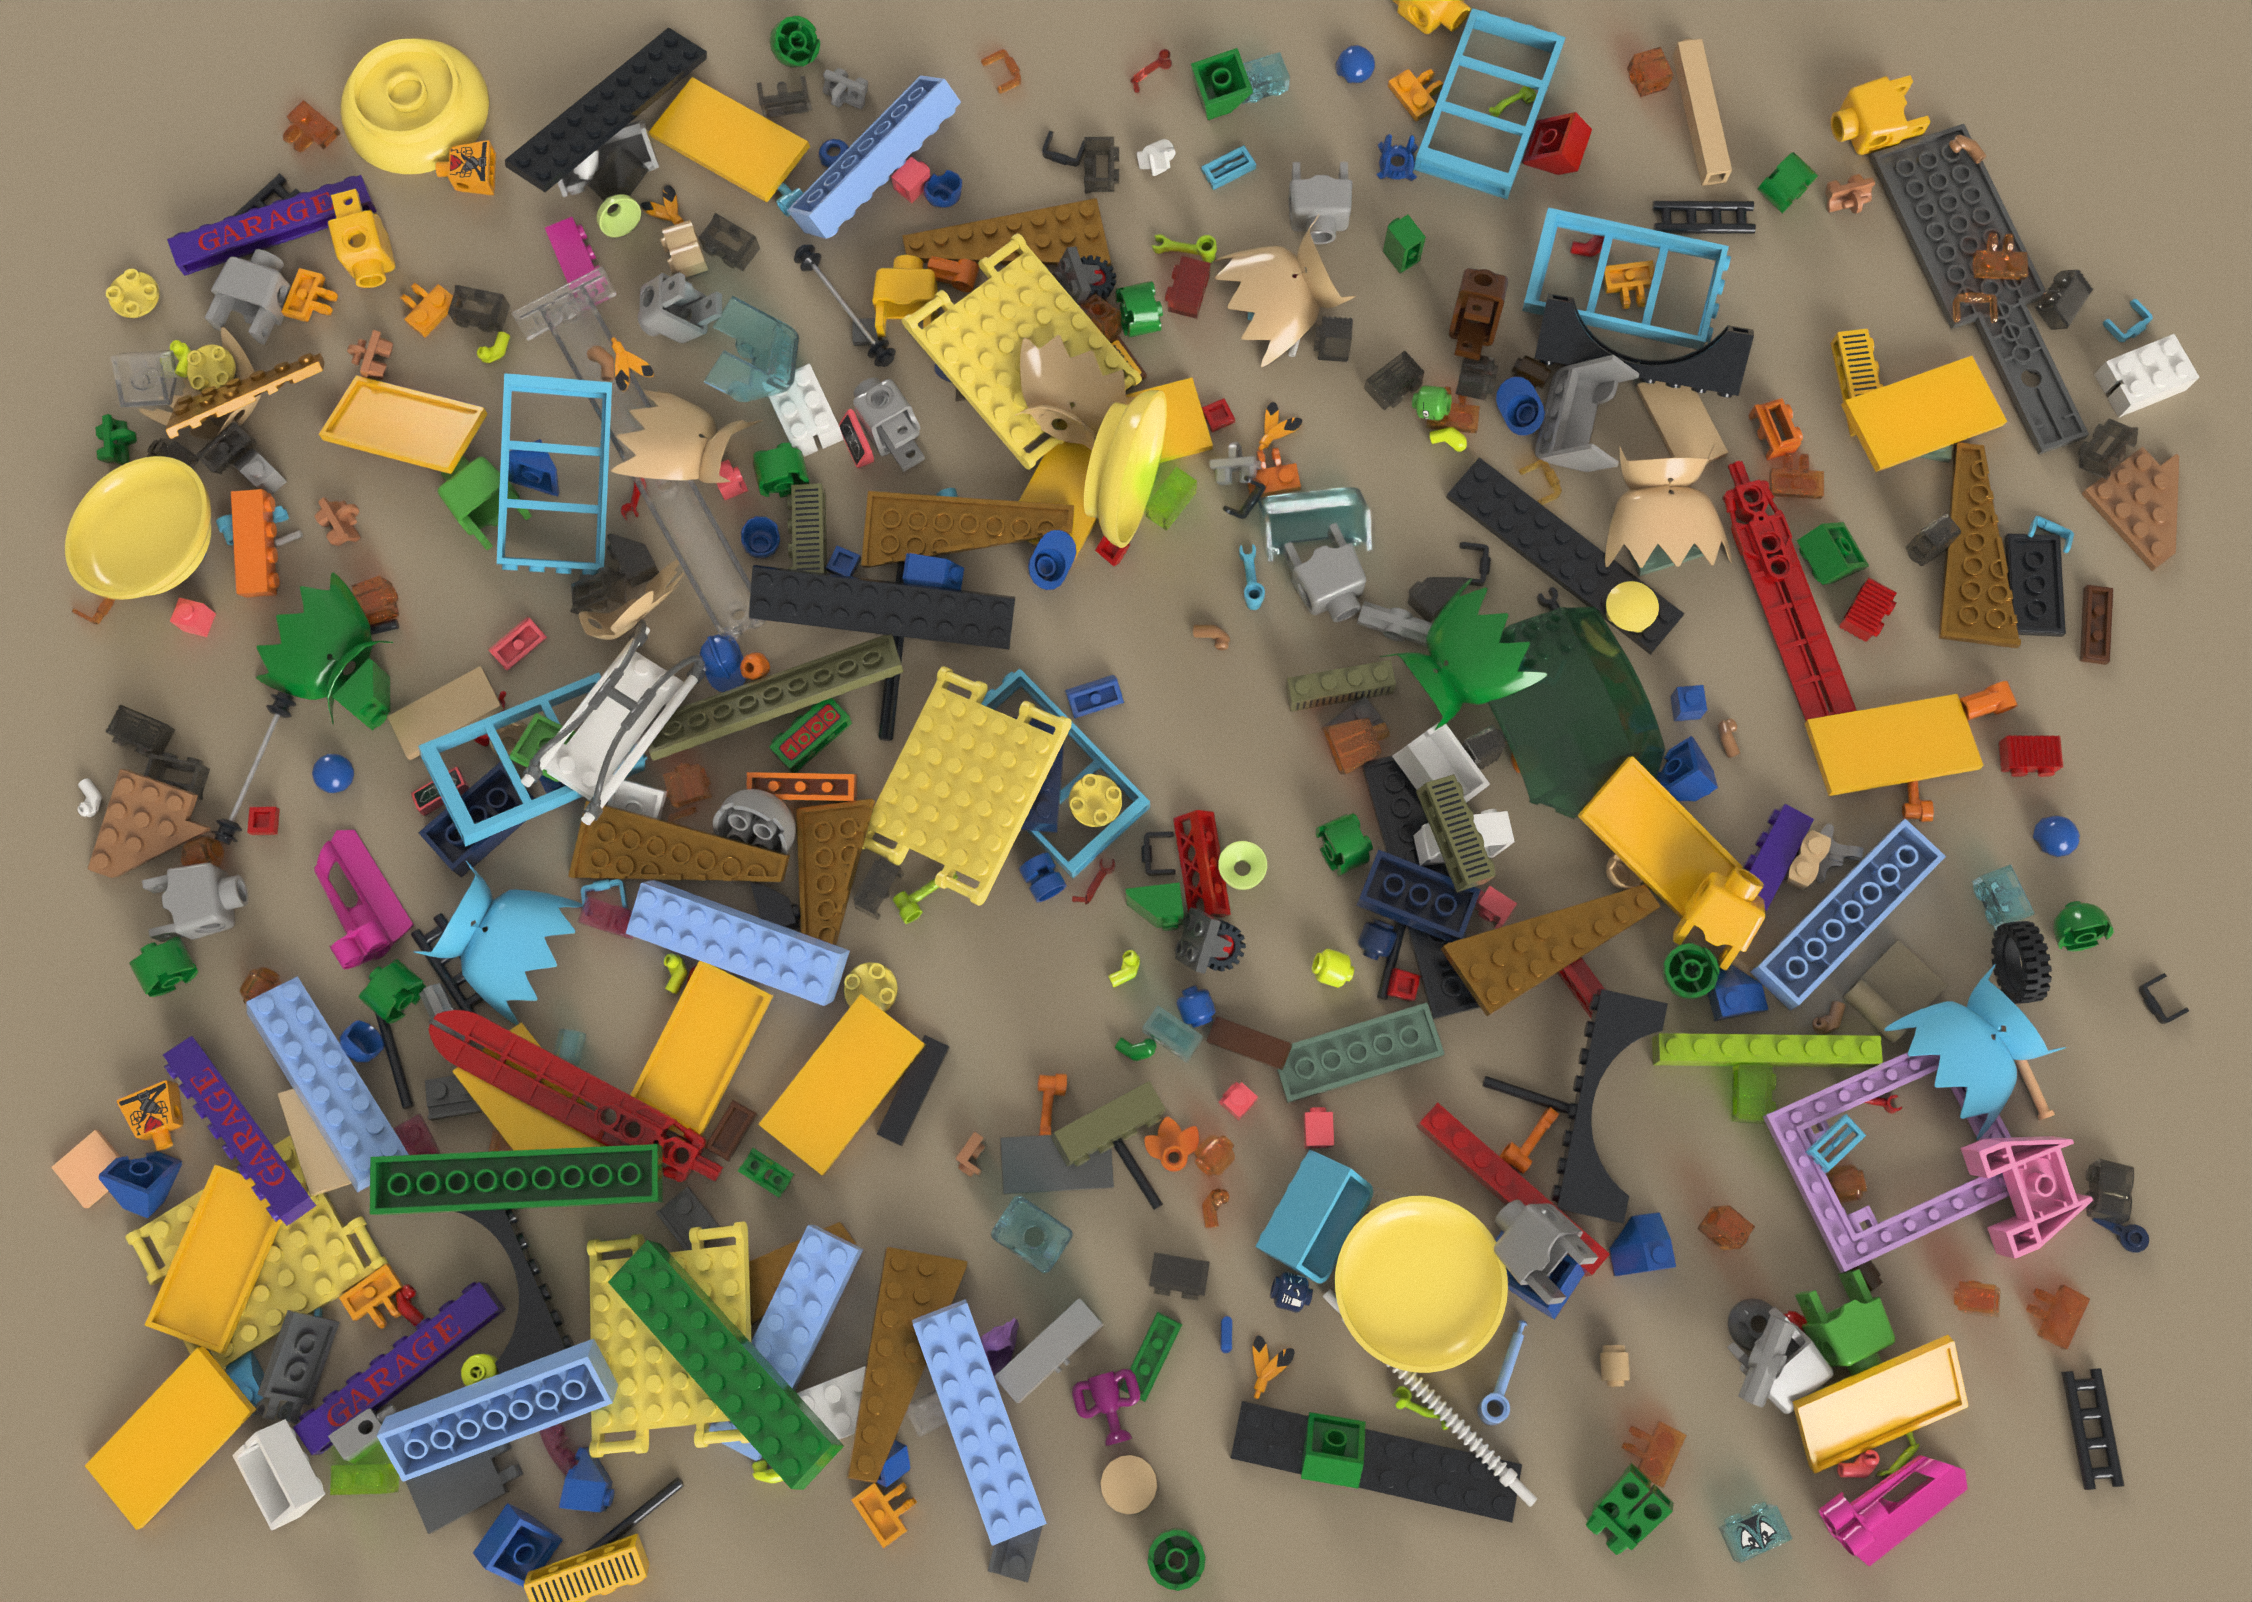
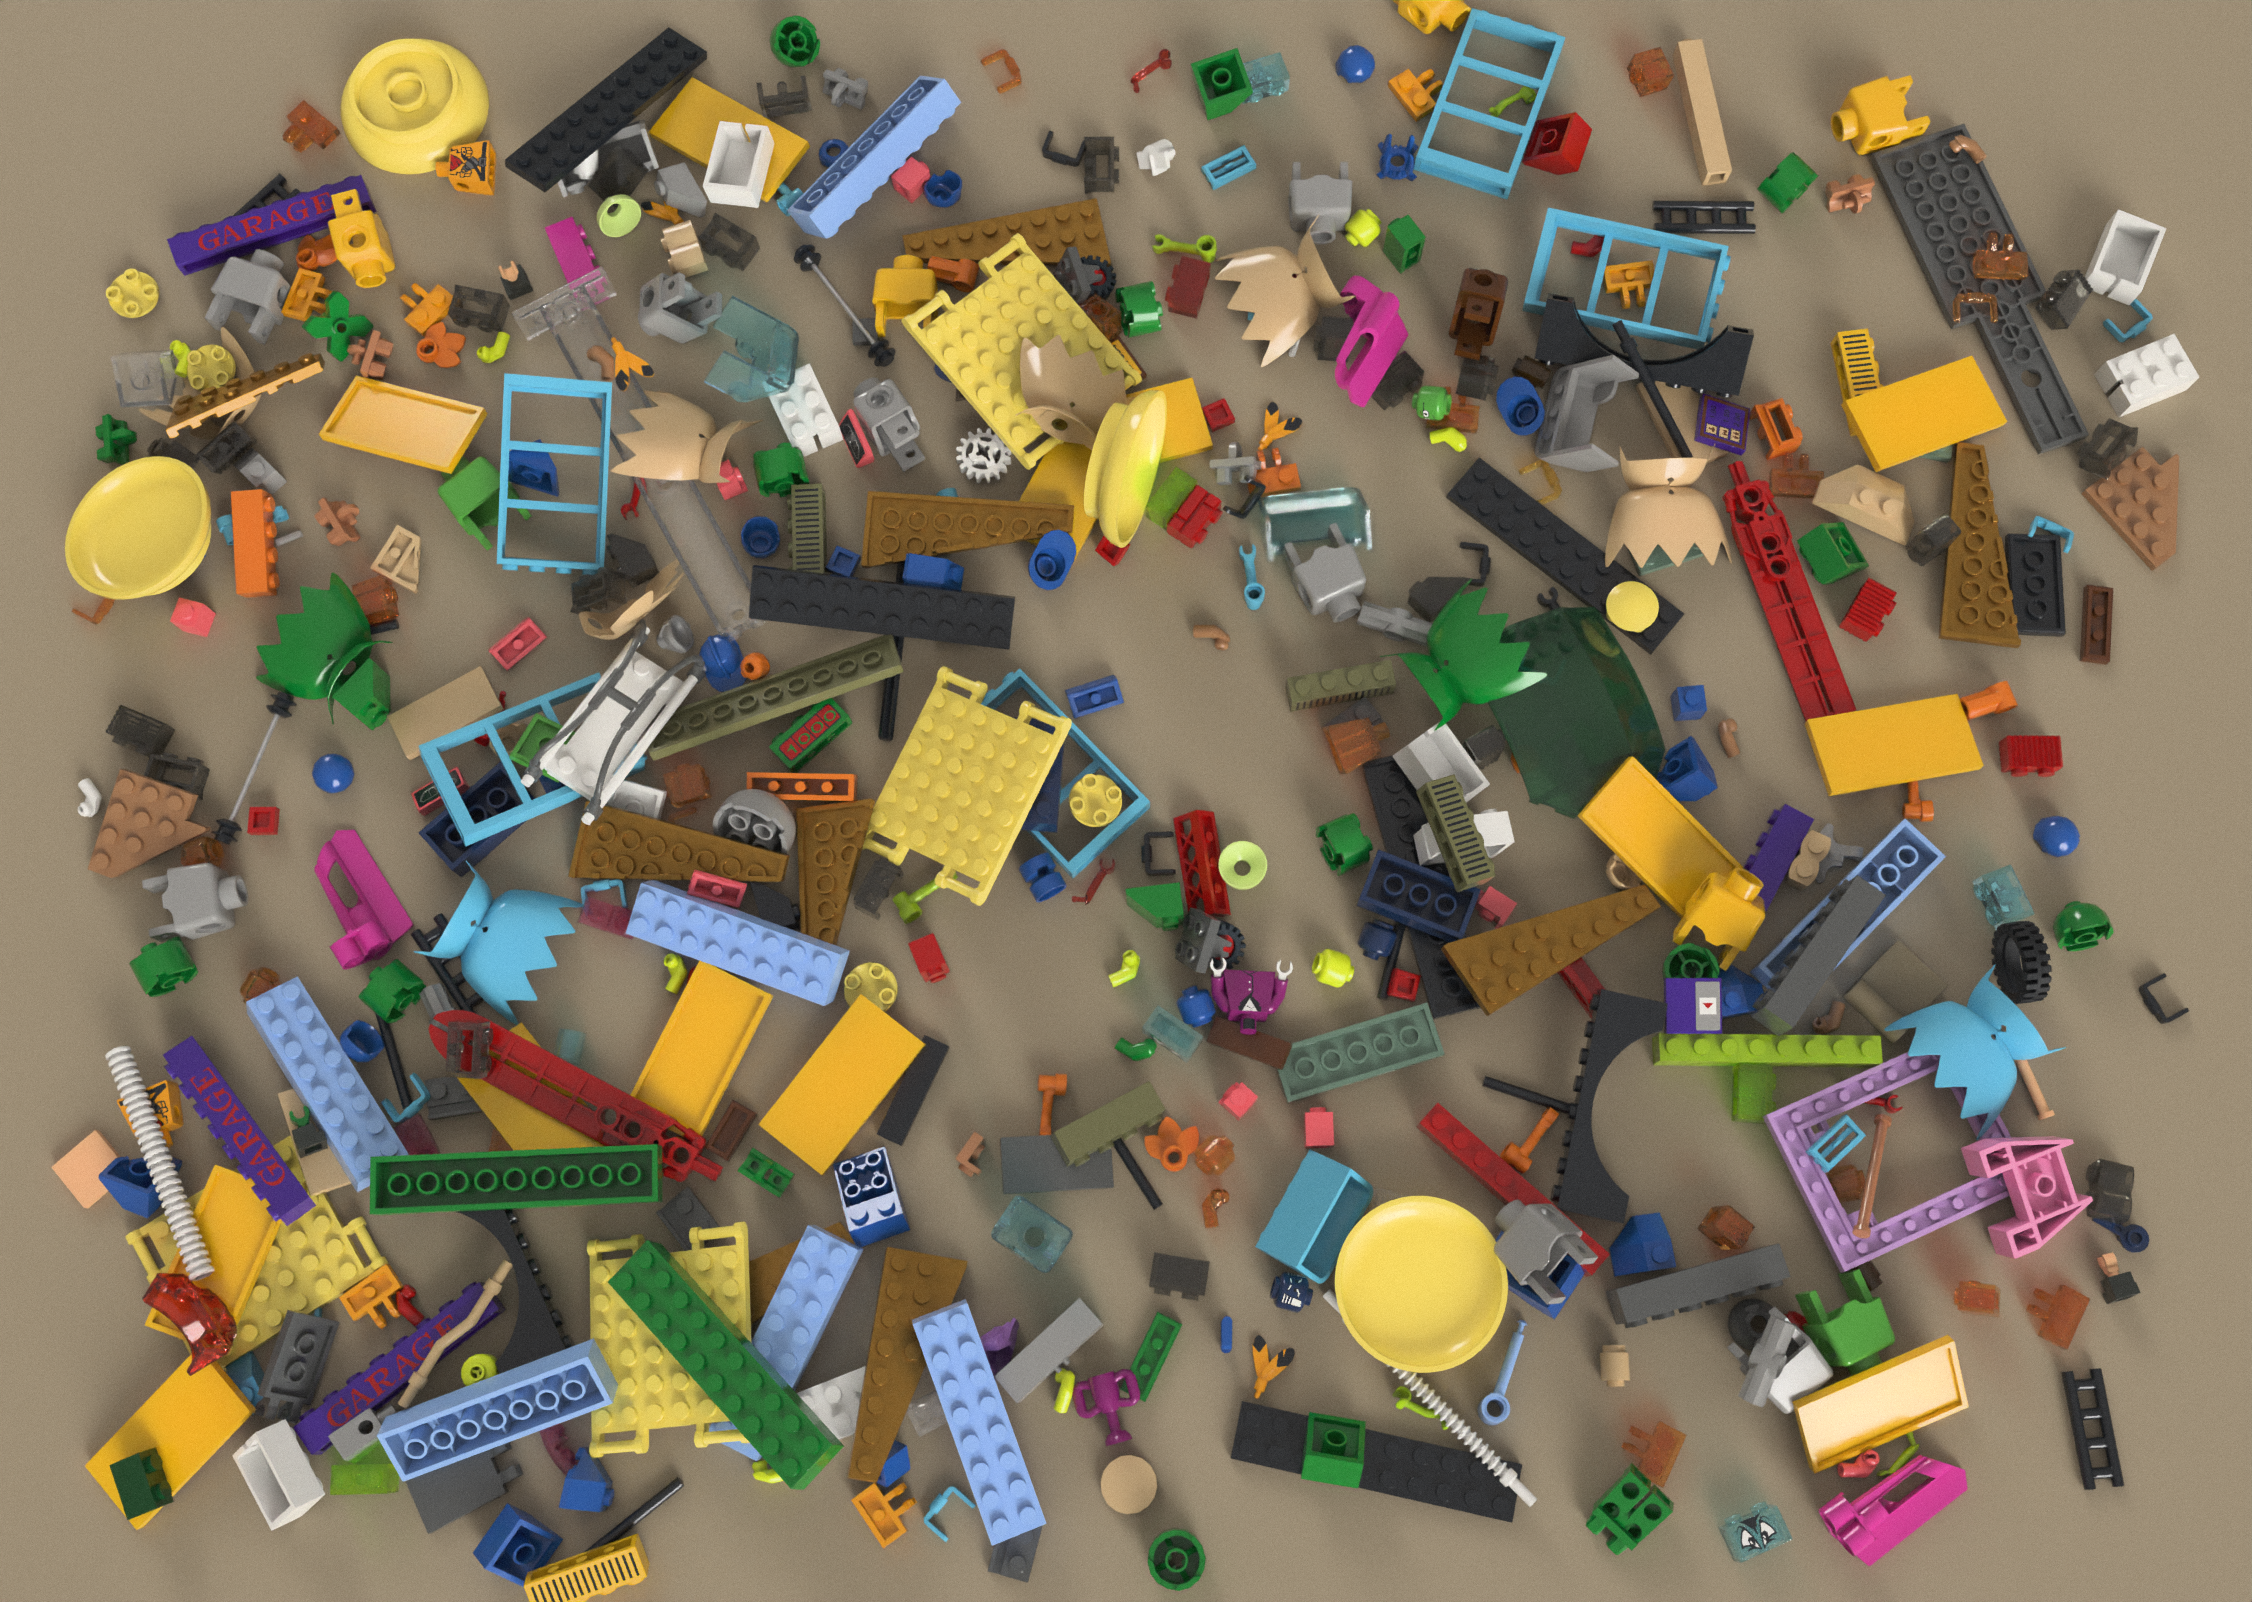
none -> white piece [105,1046,215,1281]
none -> dark green brick [109,1447,174,1520]
none -> clear red windscreen [142,1273,237,1376]
none -> pearl dark grey piece [289,1106,328,1158]
none -> orange plate [296,234,337,271]
none -> green plant [302,290,373,362]
none -> tan wing [370,525,422,594]
none -> medium azure piece [382,1073,431,1123]
none -> tan bar [398,1259,513,1409]
none -> orange plate [416,322,466,368]
none -> clear smoke window [445,1019,493,1079]
none -> pearl dark grey piece [498,261,533,300]
none -> light grey slope [654,162,707,217]
none -> light grey piece [656,615,694,654]
none -> coral slope [687,870,747,908]
none -> white piece [703,121,775,208]
none -> blue slope [833,1146,910,1247]
none -> red brick [908,933,950,983]
none -> medium azure piece [924,1486,976,1542]
none -> white gear [956,428,1012,483]
none -> neon yellow arm [1053,1368,1075,1413]
none -> red brick [1167,485,1223,548]
none -> magenta torso [1208,957,1293,1035]
none -> dark pink panel [1335,276,1408,407]
none -> neon yellow head [1344,209,1382,247]
none -> dark grey brick [1606,1243,1791,1328]
none -> black bar [1612,320,1693,458]
none -> dark purple tile [1664,978,1722,1034]
none -> dark purple tile [1694,393,1750,455]
none -> dark grey brick [1751,875,1886,1036]
none -> tan wedge [1812,465,1915,546]
none -> nougat bar [1852,1114,1892,1238]
none -> white piece [2081,209,2167,305]
none -> pearl dark grey piece [2097,1252,2141,1304]

